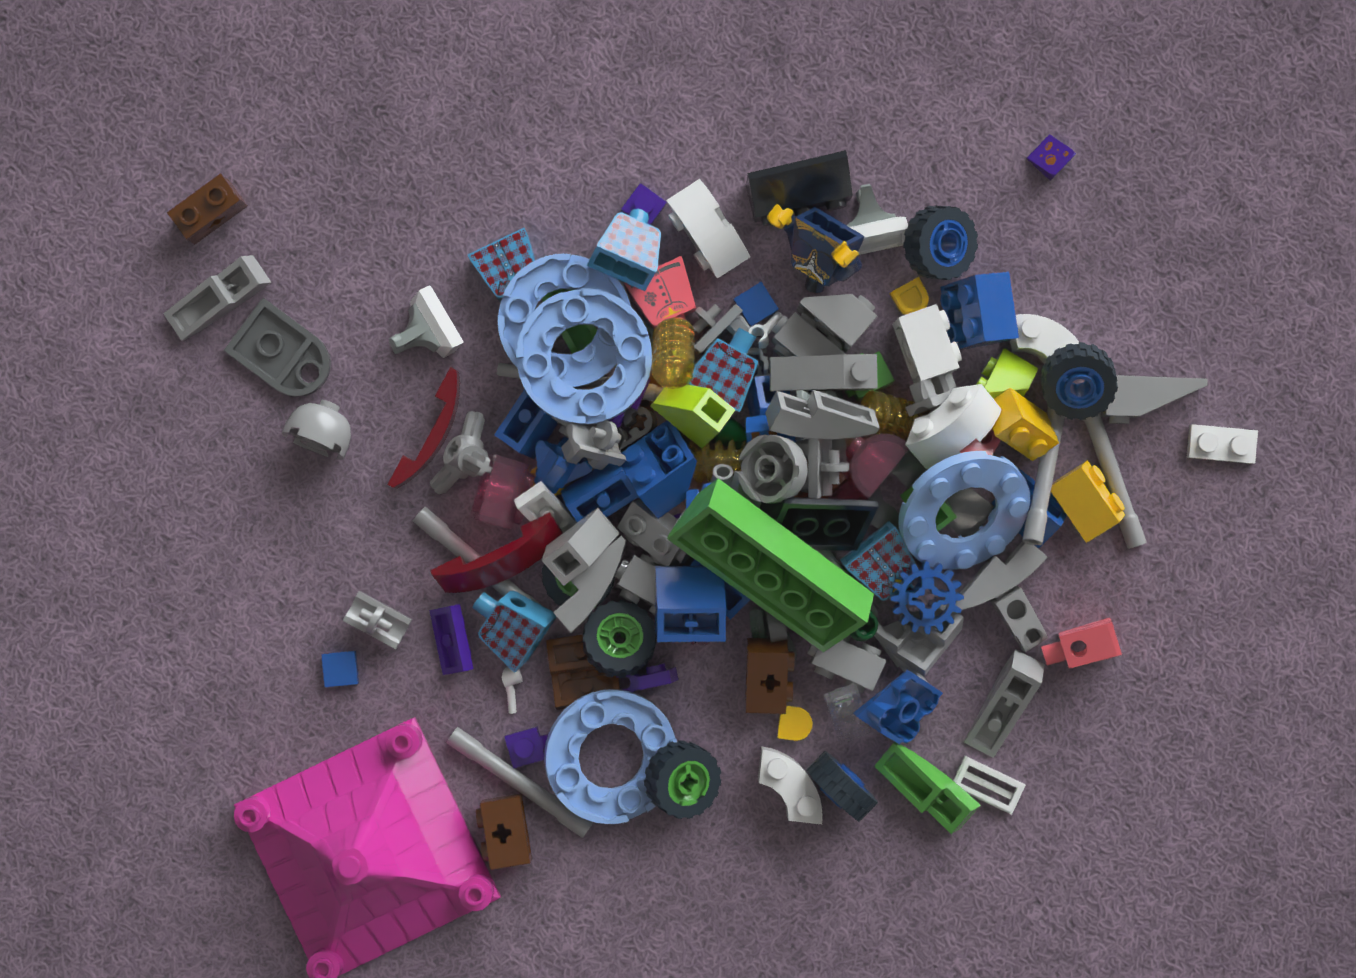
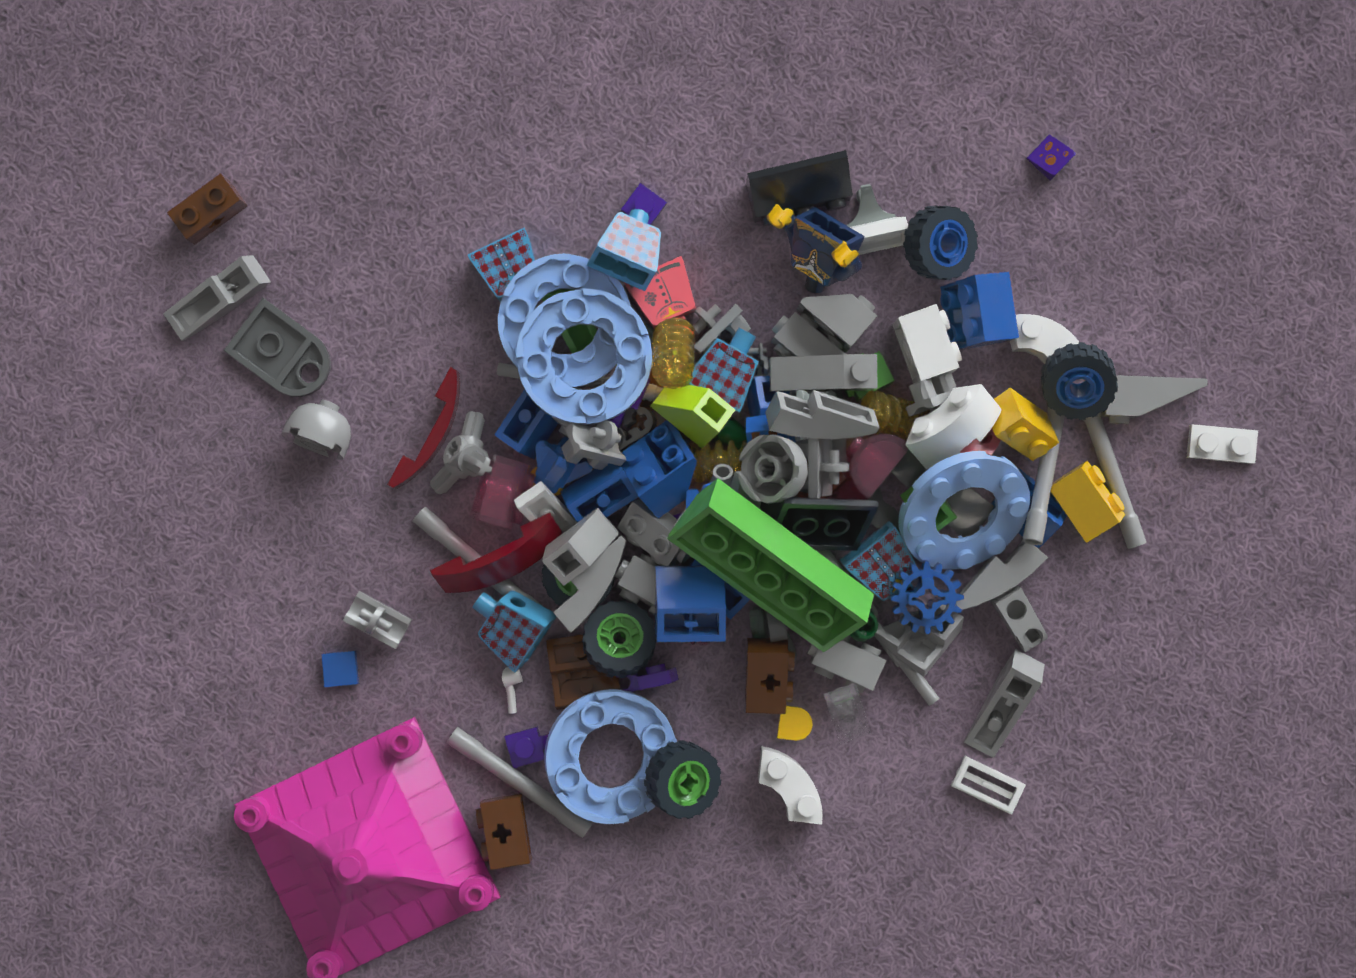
piece [389,285,464,358] -> none
dark purple plate [429,604,474,675] -> none
white brick [666,179,750,278] -> none
blue tile [733,282,779,328] -> none
white hand [748,312,782,349] -> none
black wheel [806,751,878,822] -> none
blue slope [853,669,943,744] -> none
bright green slope [874,742,981,834] -> none
yellow tile [889,277,929,315] -> none
lime slope [976,348,1038,399] -> none
coral torso [1041,617,1122,668] -> none

